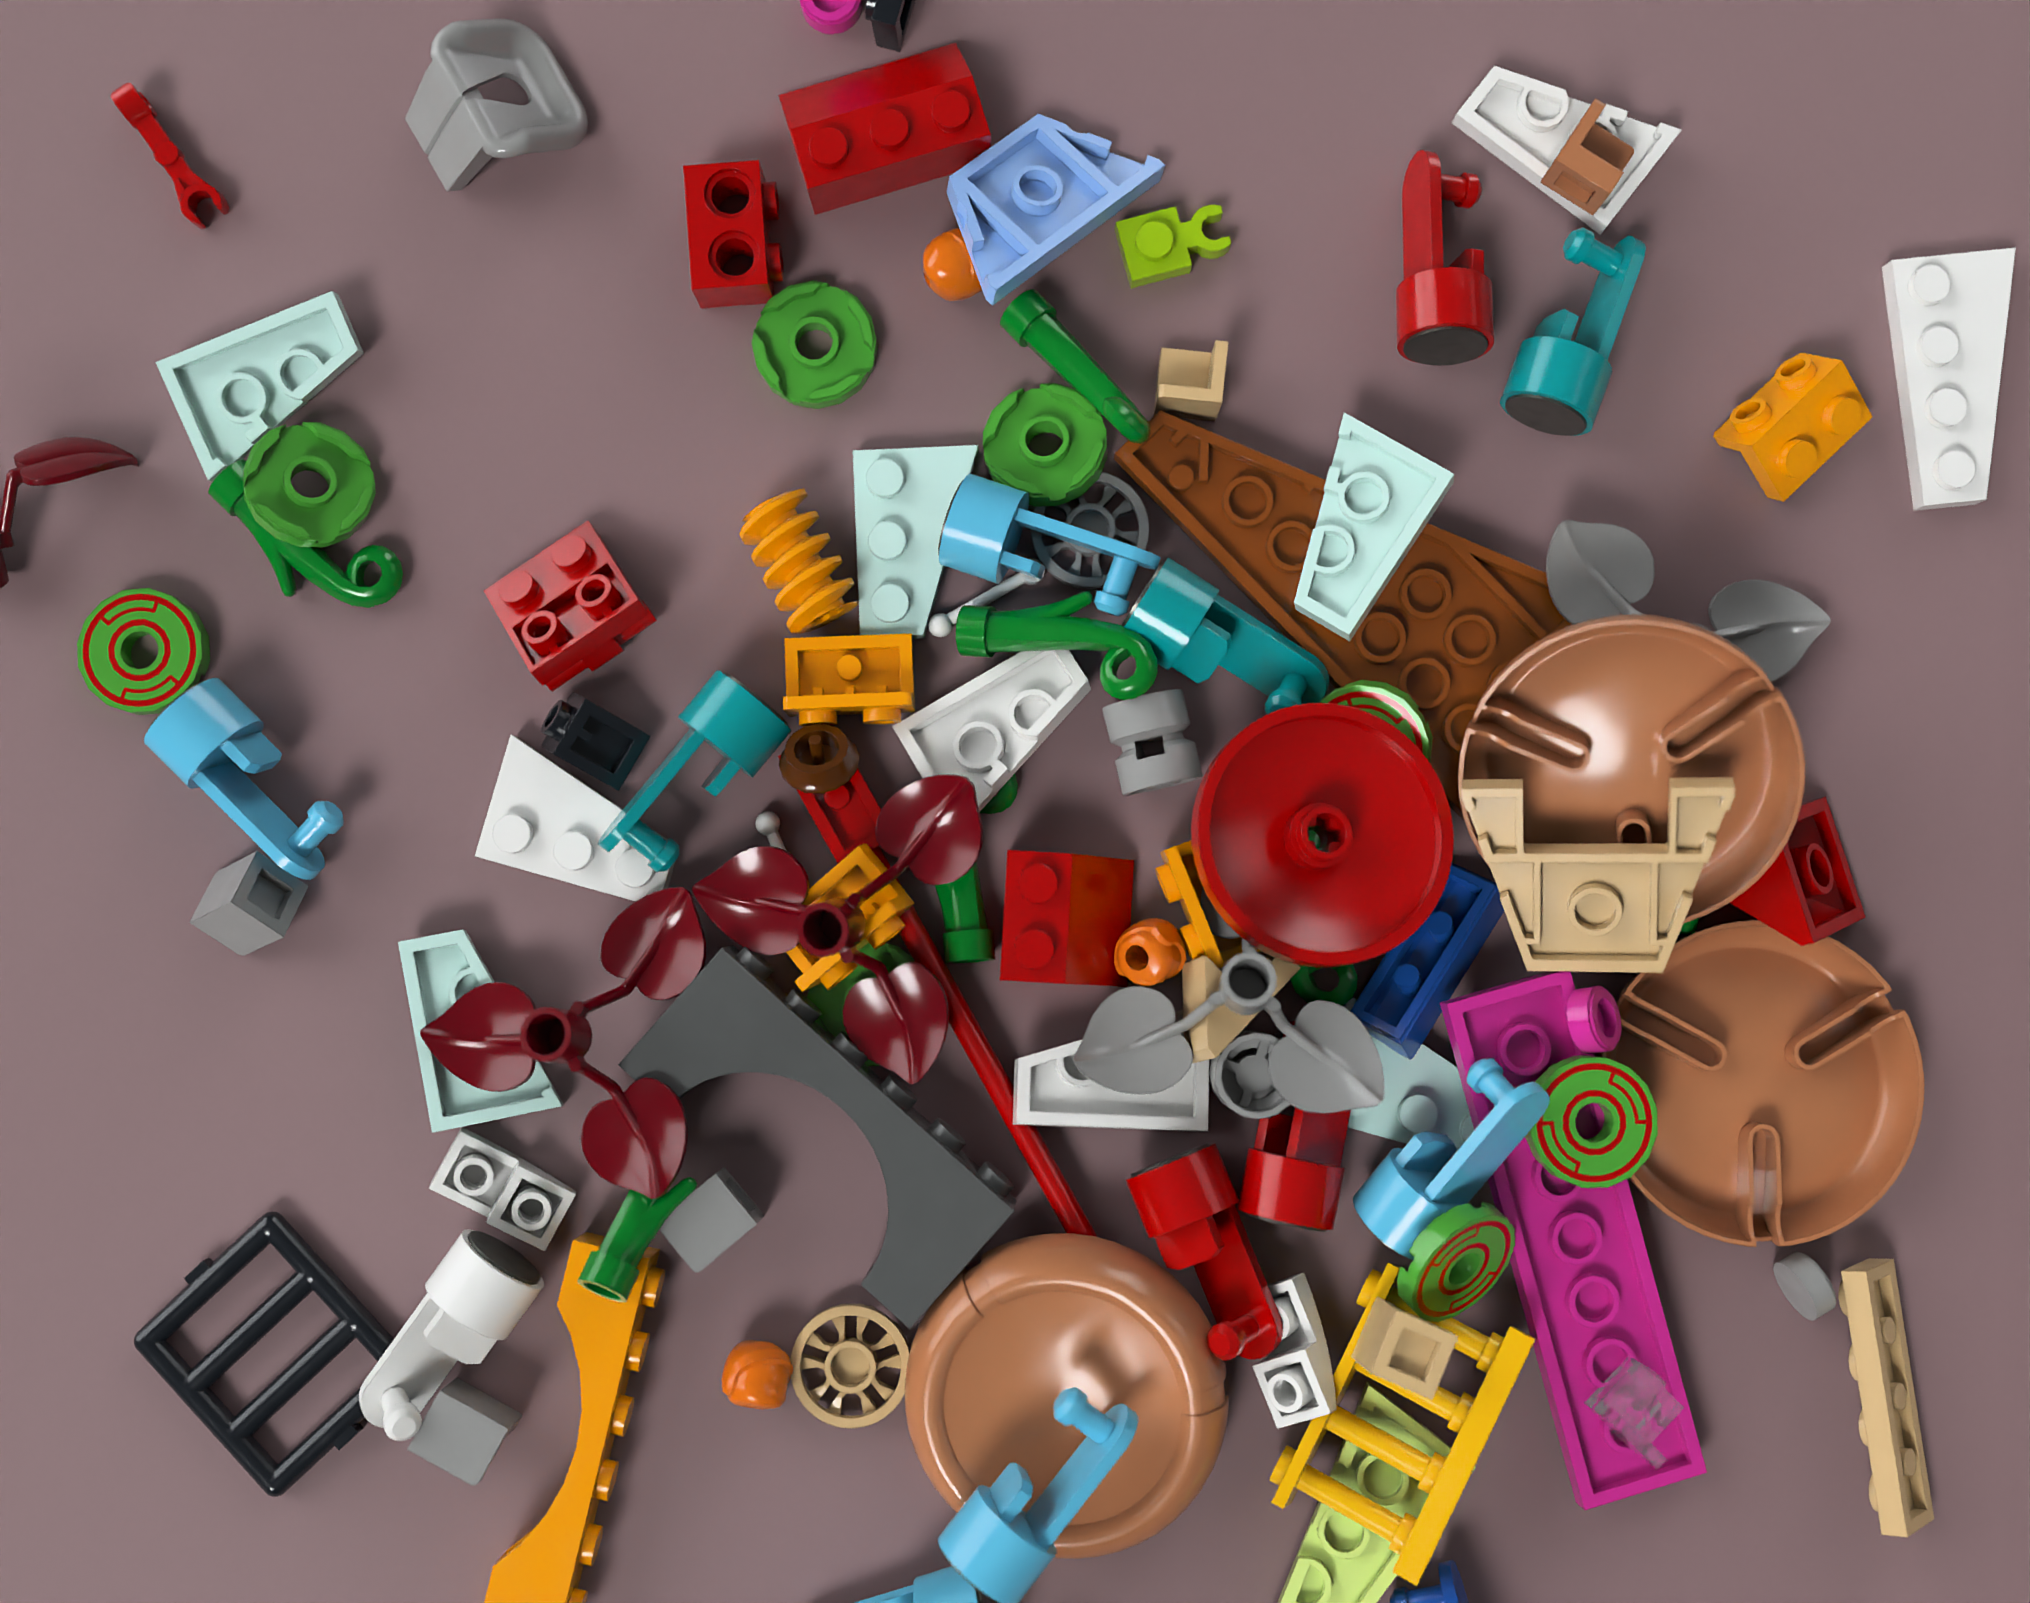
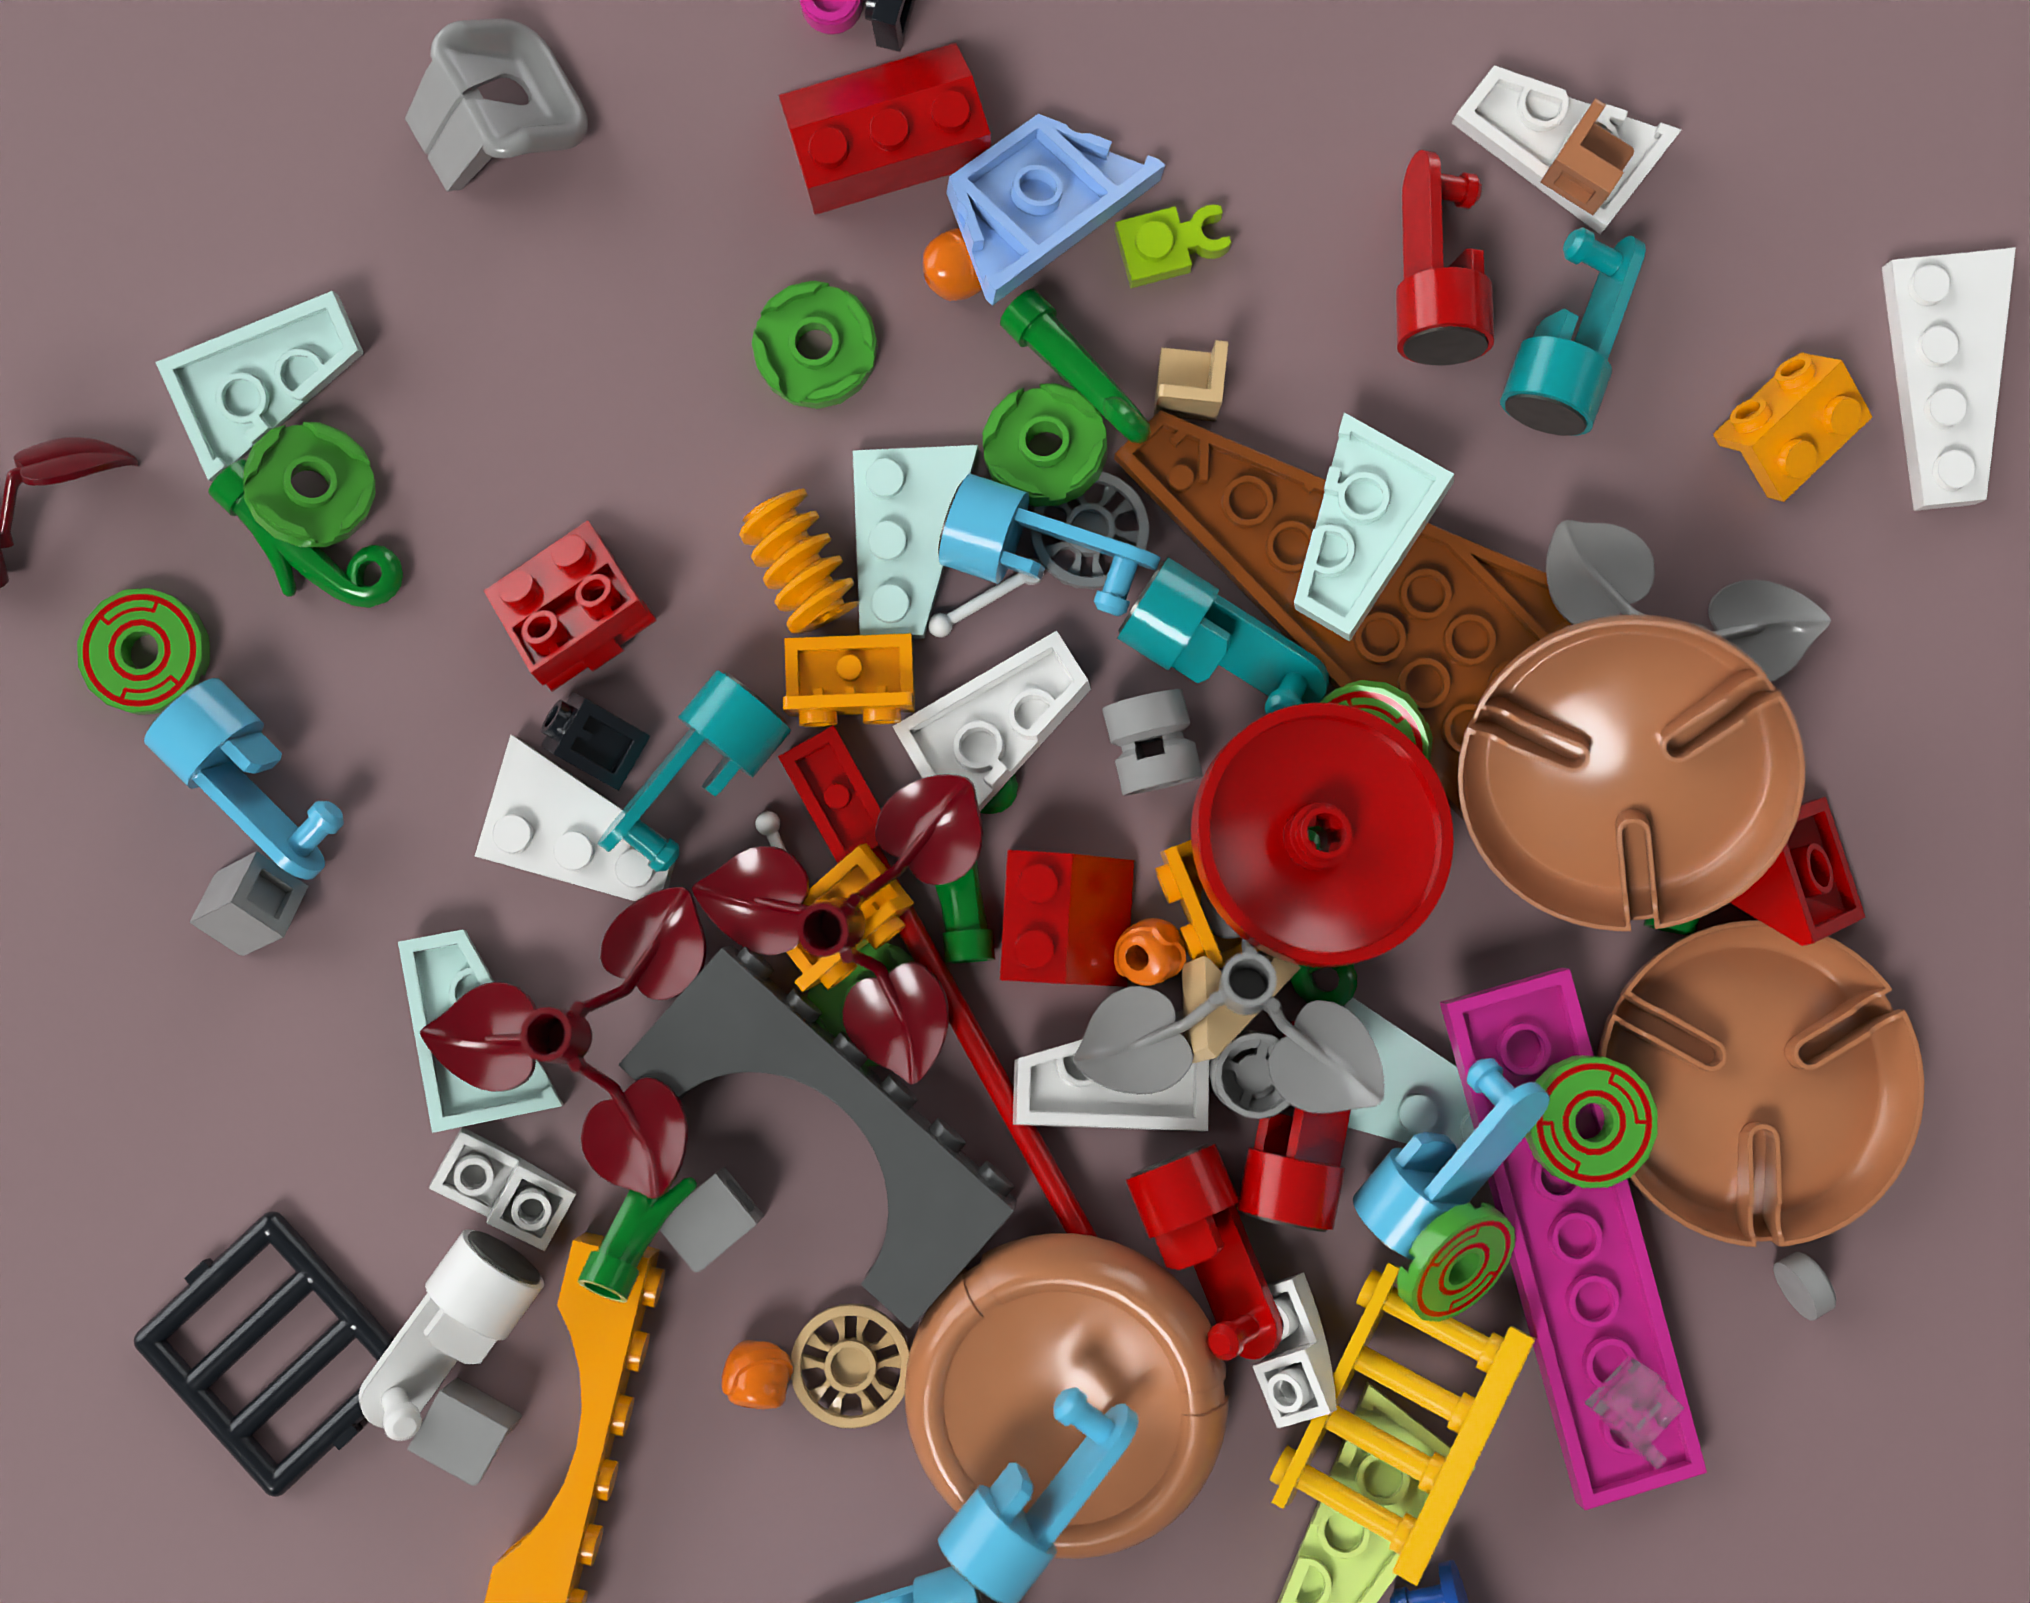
red piece [110,82,229,229] -> none
red brick [683,160,784,309] -> none
reddish brown hat [779,724,859,794] -> none
green plant [956,591,1158,700] -> none
blue slope [1350,863,1504,1059] -> none
tan panel [1351,1297,1458,1400] -> none
tan wing [1461,777,1735,973] -> none
dark pink tile [1567,986,1621,1054] -> none
tan plate [1838,1258,1934,1538] -> none

